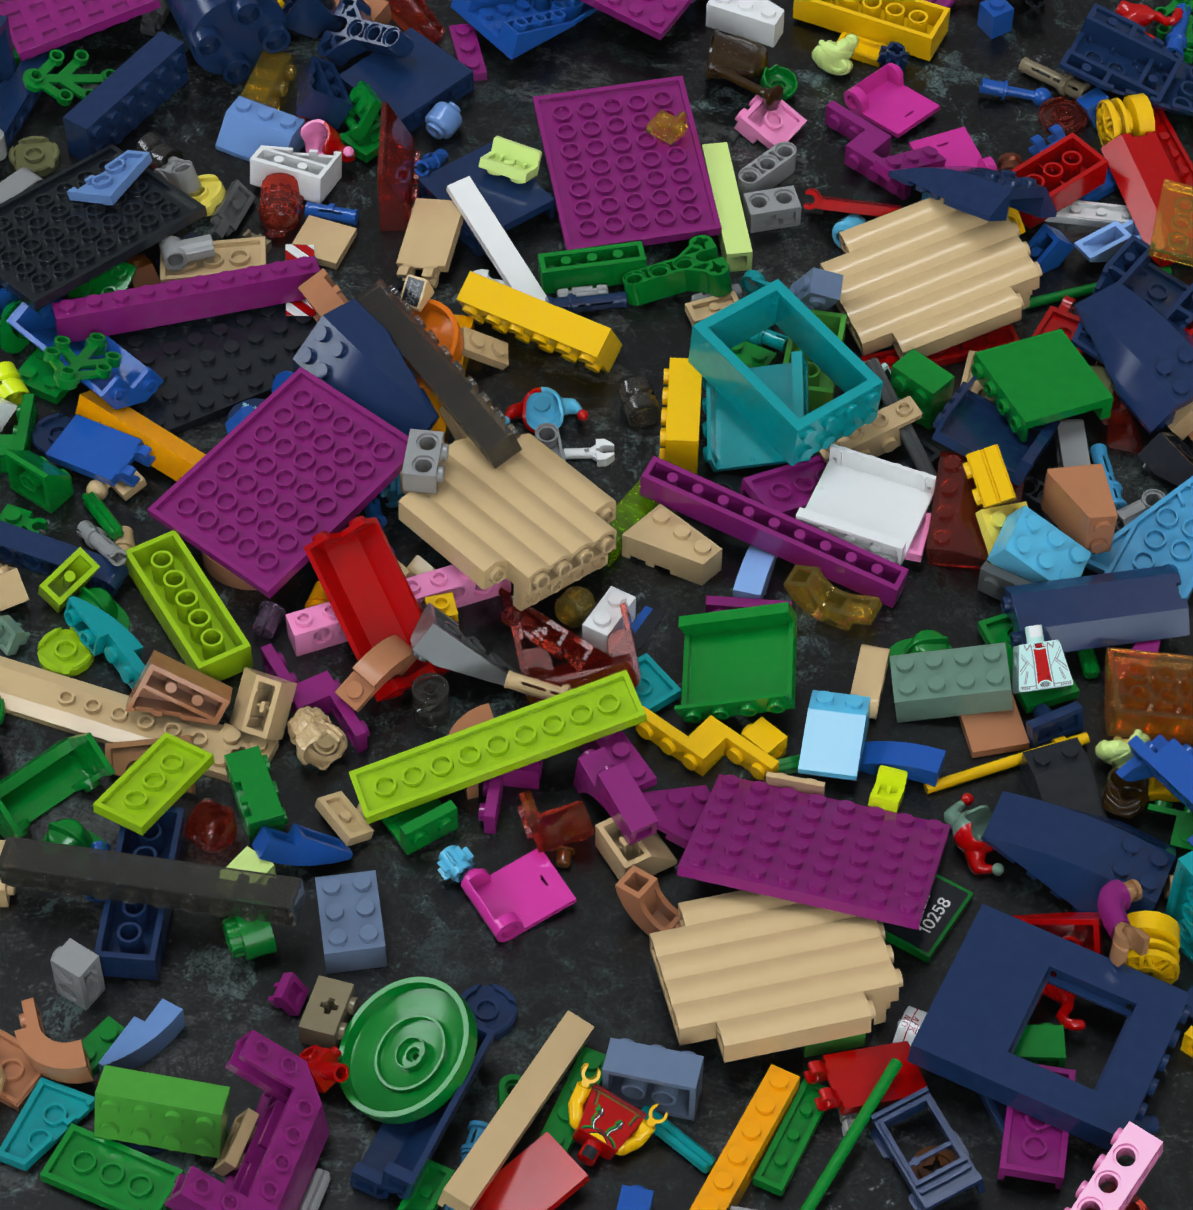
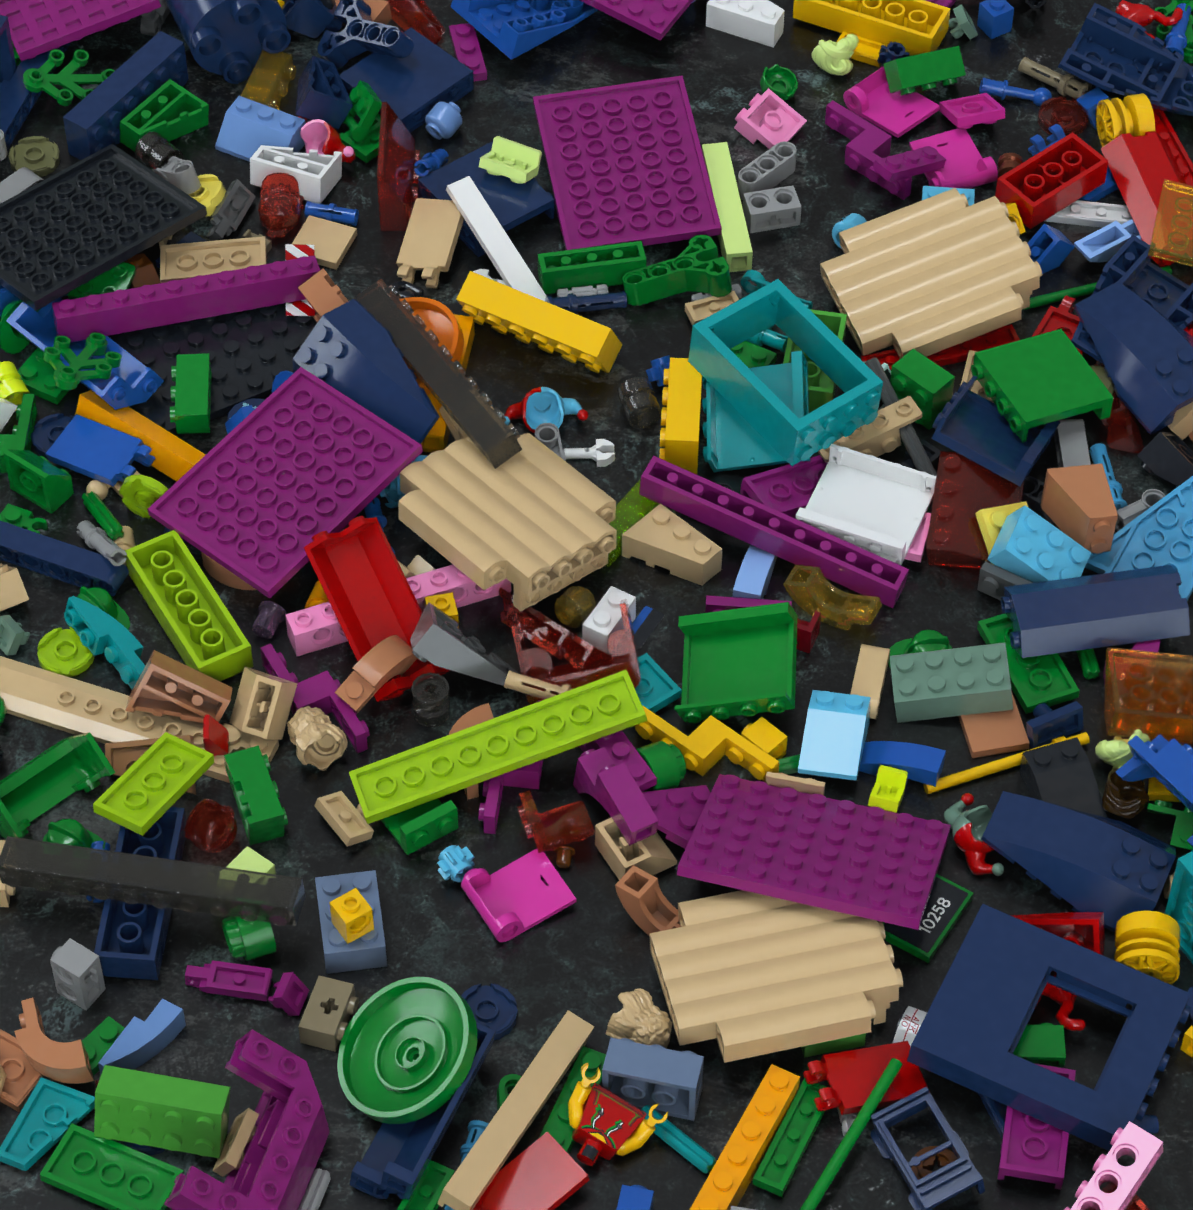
lime slope [38,547,100,613] -> none
medium blue wing [67,150,152,205] -> none
light grey piece [159,234,215,271] -> none
blue slope [252,823,353,866] -> none
red piece [299,1044,349,1093] -> none
slope [399,274,435,312] -> none
light grey brick [402,429,449,494] -> none
tan plate [461,327,509,370] -> none
clear yellow bracket [646,110,688,145] -> none
dark brown piece [705,29,783,111] -> none
sand blue brick [790,267,843,311] -> none
red tile [803,188,902,217] -> none
dark blue wedge [888,166,1057,221] -> none
yellow brick [962,444,1017,509] -> none
light aqua torso [1012,625,1073,694] -> none
piece [1097,879,1150,967] -> none
none -> lime tile [119,475,168,519]
none -> green wedge [120,79,209,155]
none -> green brick [170,353,212,434]
none -> magenta hinge [185,960,273,1001]
none -> red slope [203,715,229,756]
none -> yellow brick [330,888,374,944]
none -> tan hair [606,988,673,1048]
none -> green piece [636,741,686,792]
none -> blue gear [646,355,670,387]
none -> dark red panel [797,611,821,653]
none -> green brick [883,46,966,96]
none -> dark pink plate [939,93,1005,129]
none -> sand green tile [949,4,978,39]

